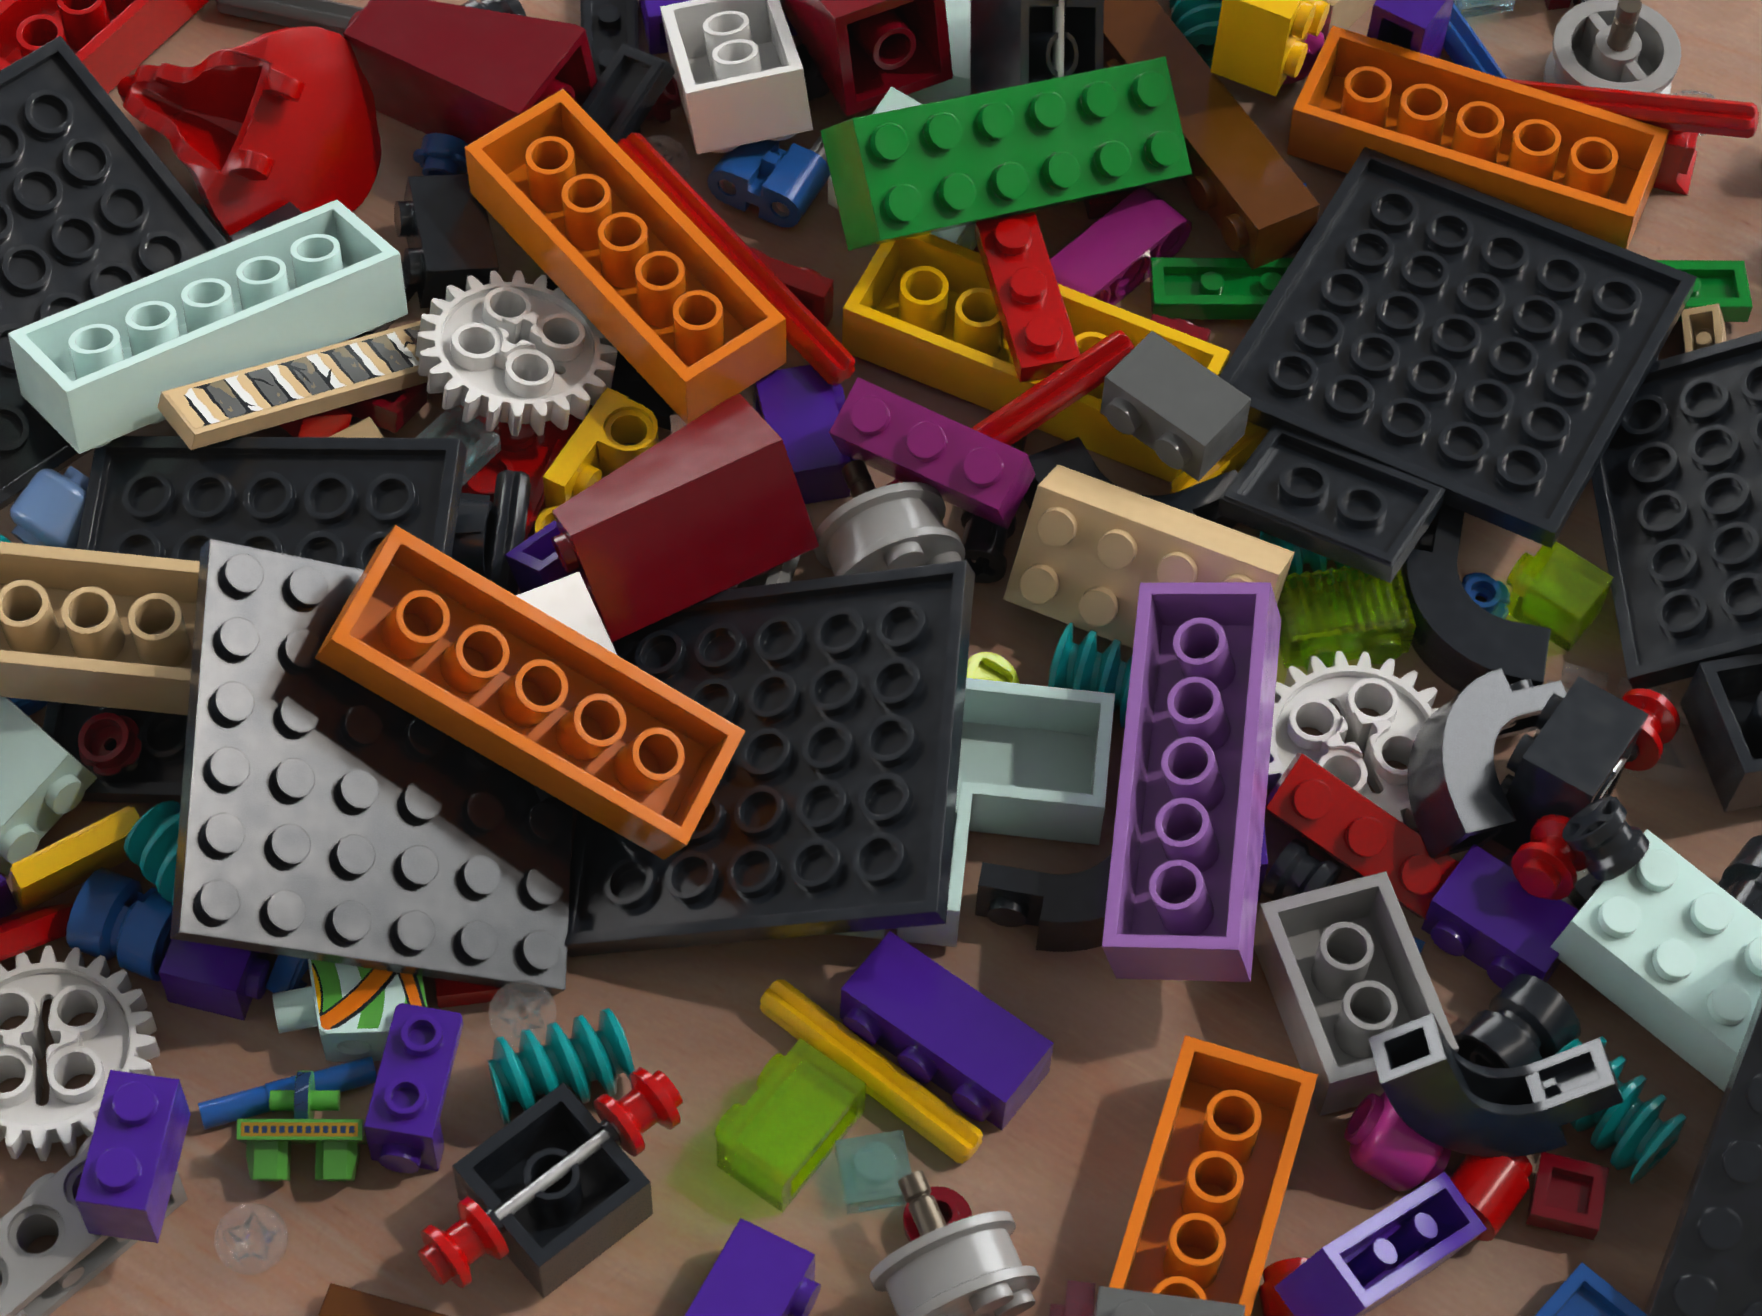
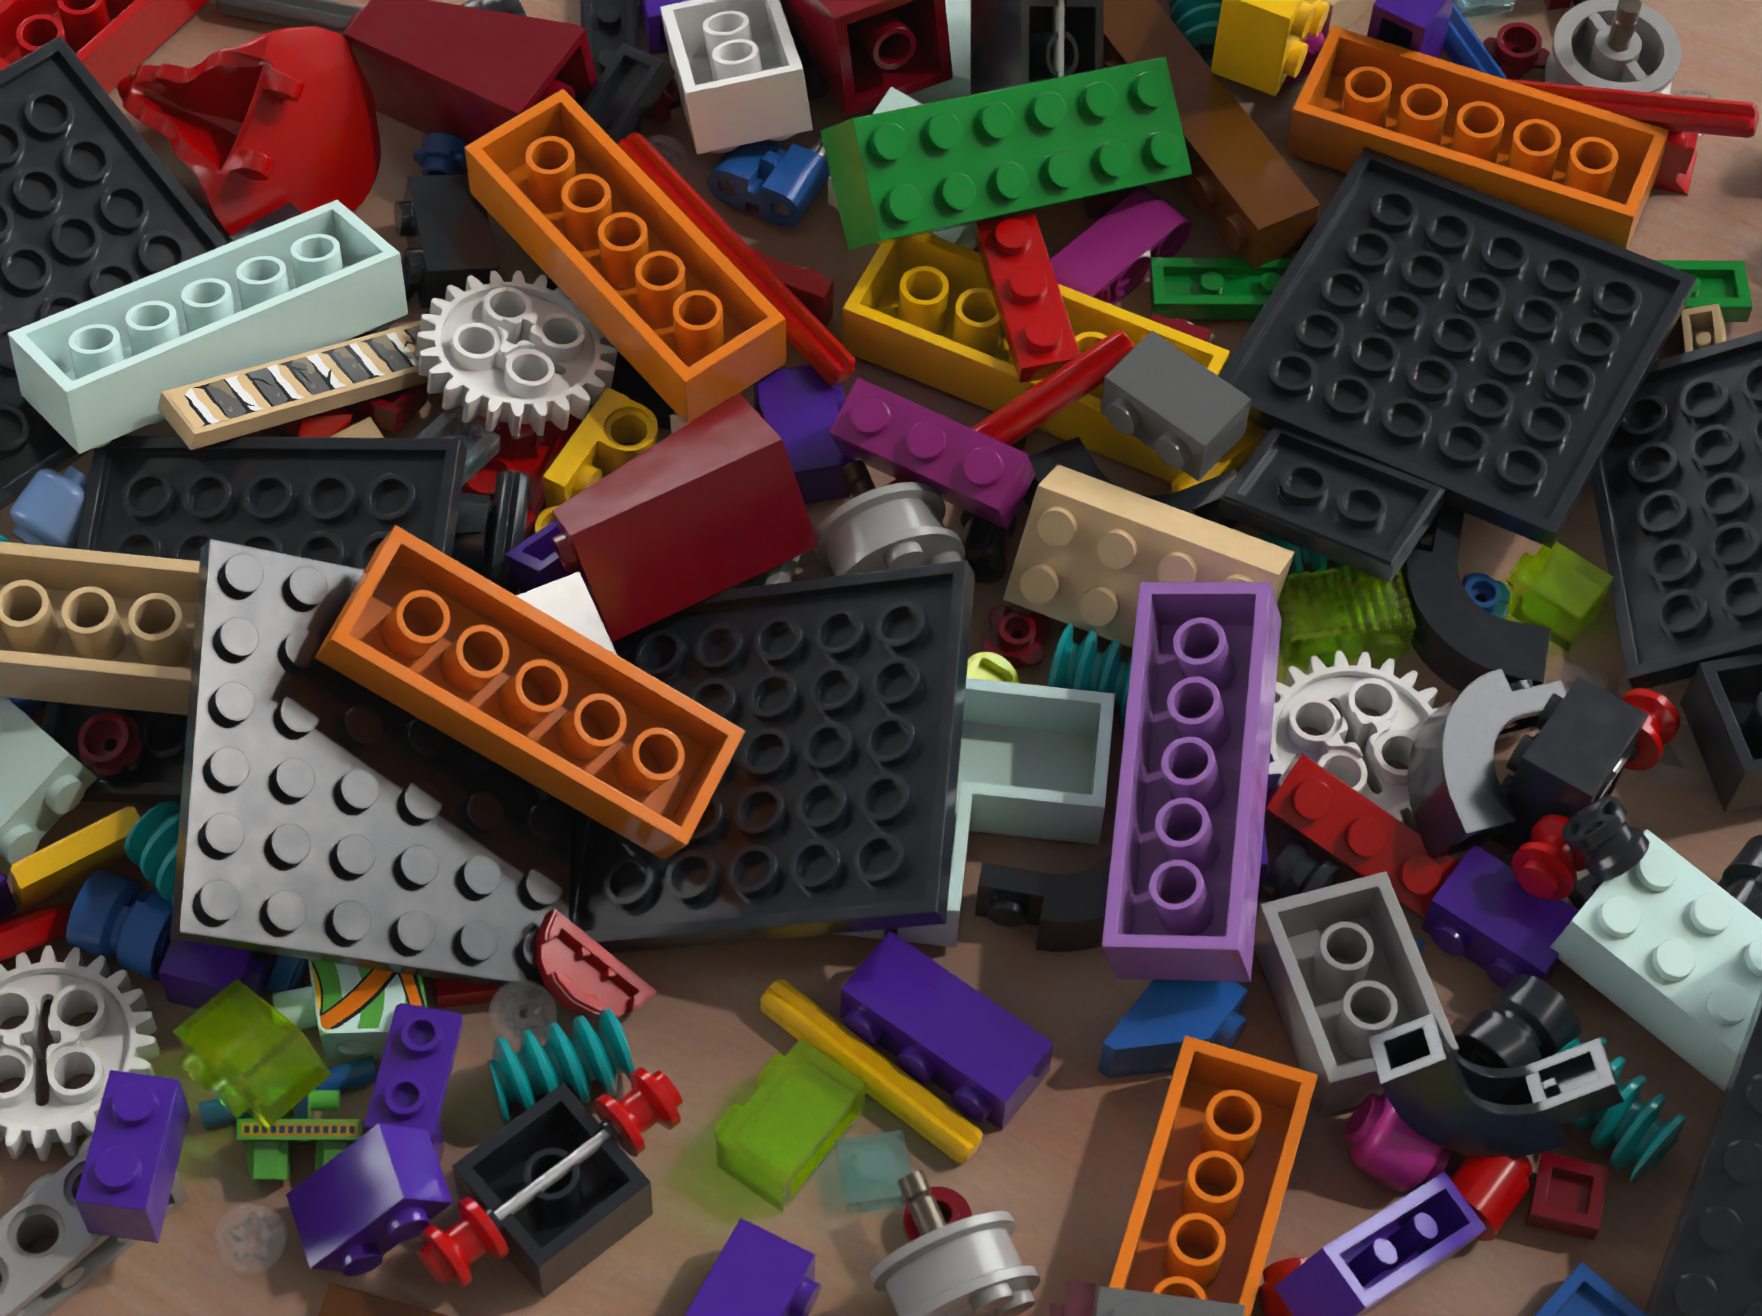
none -> clear neon green brick [173,979,332,1129]
none -> dark purple brick [286,1123,453,1276]
none -> tile [536,908,657,1020]
none -> dark red plate [983,605,1051,669]
none -> blue slope [1098,980,1248,1078]
none -> dark red plate [1483,22,1550,80]

